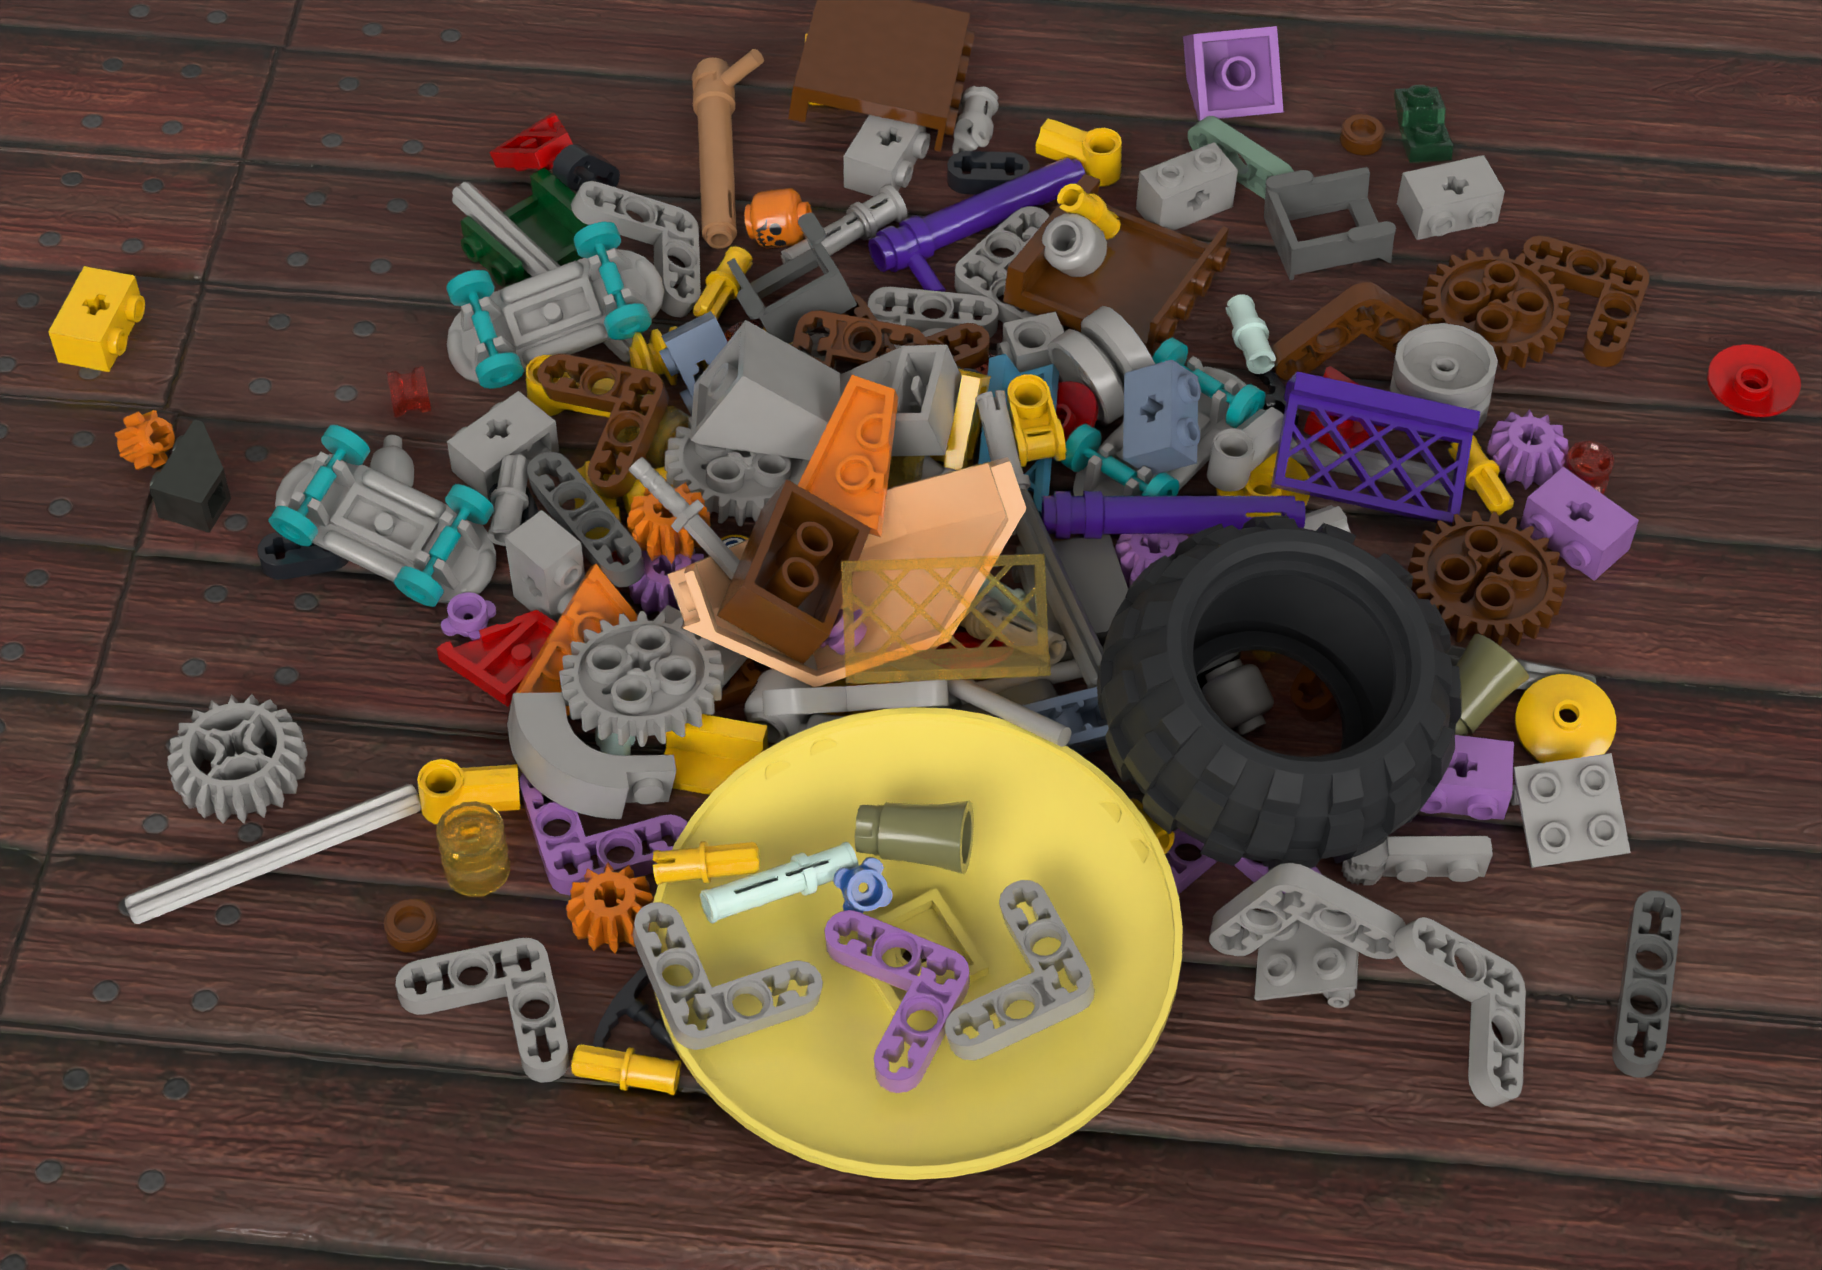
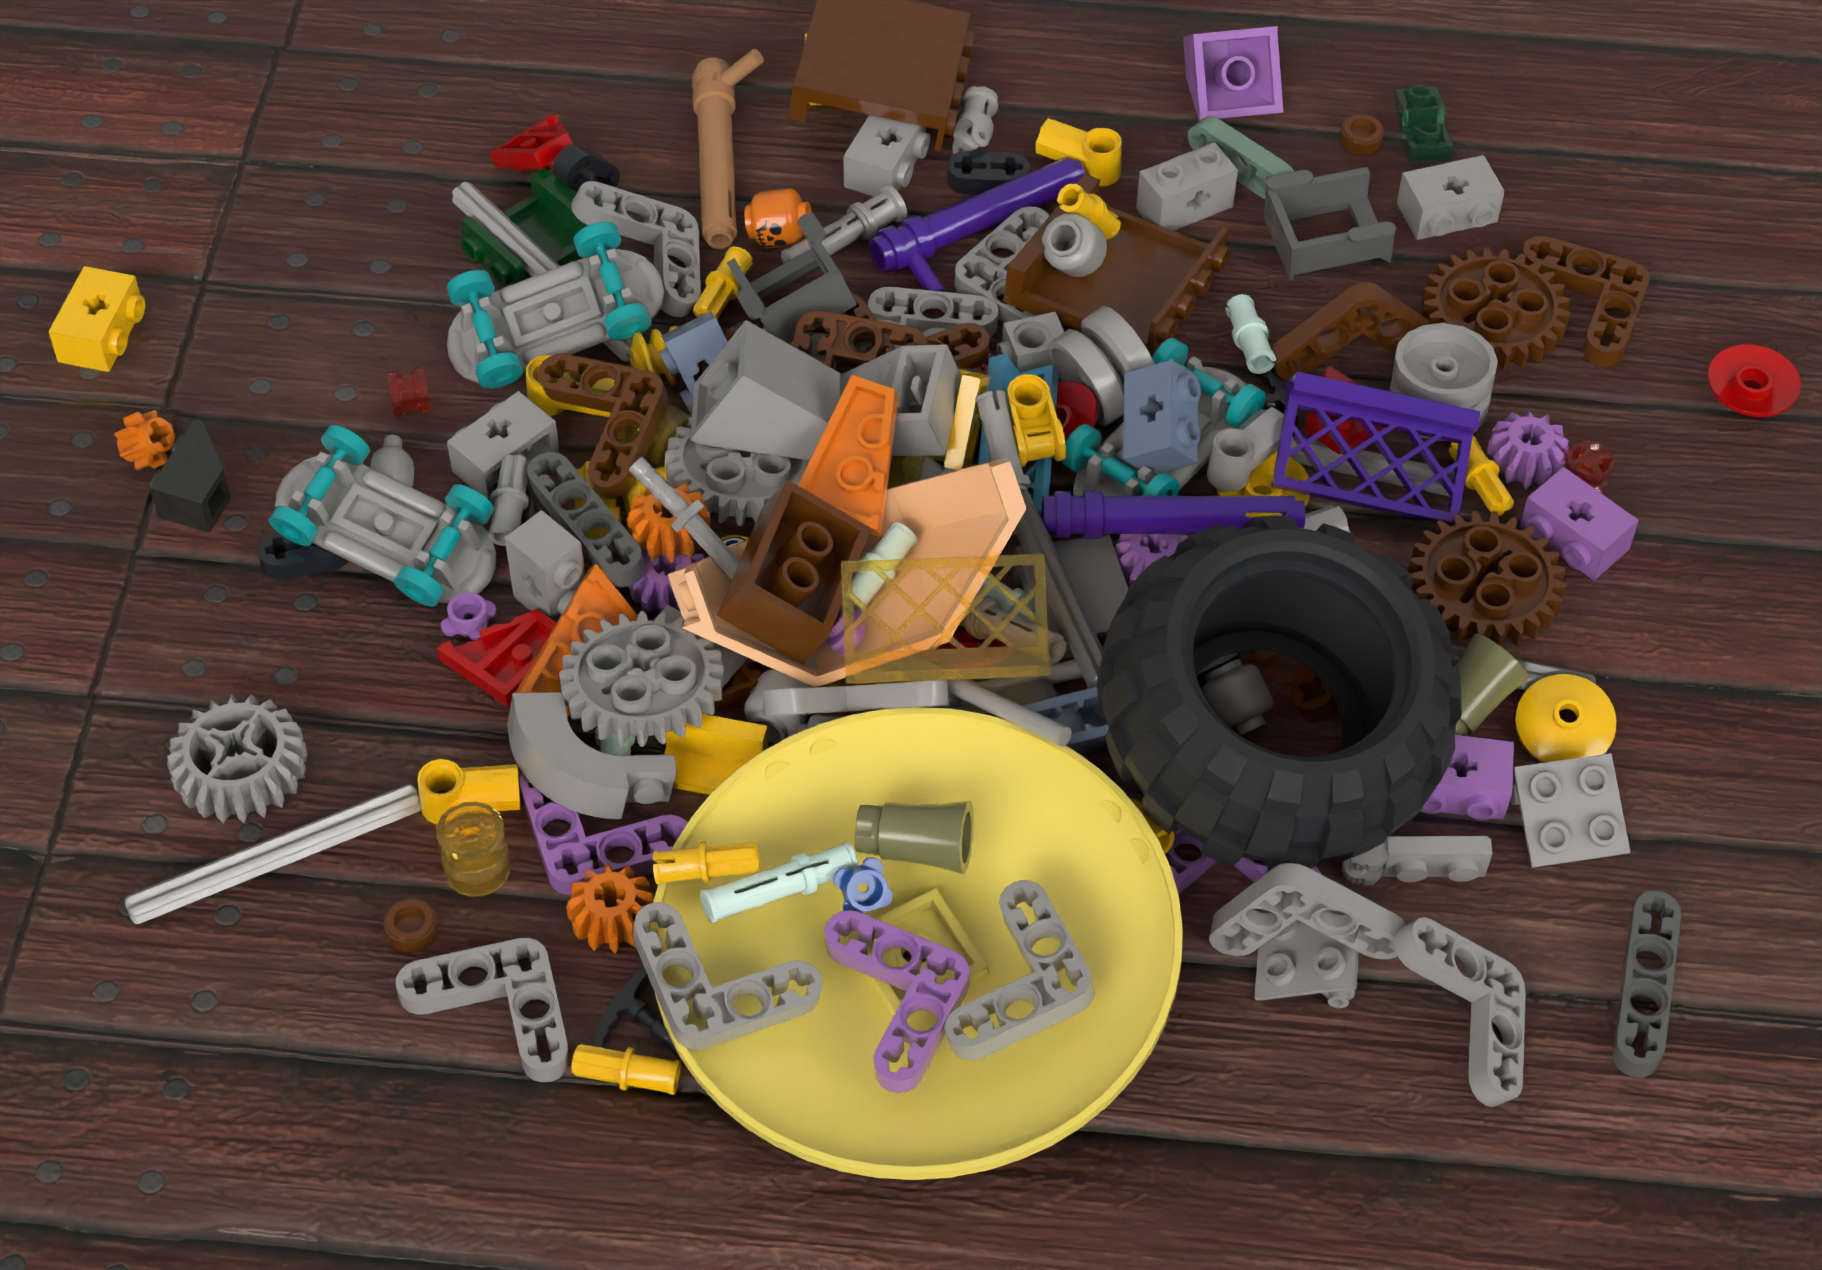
none -> light aqua pin [841,522,917,612]

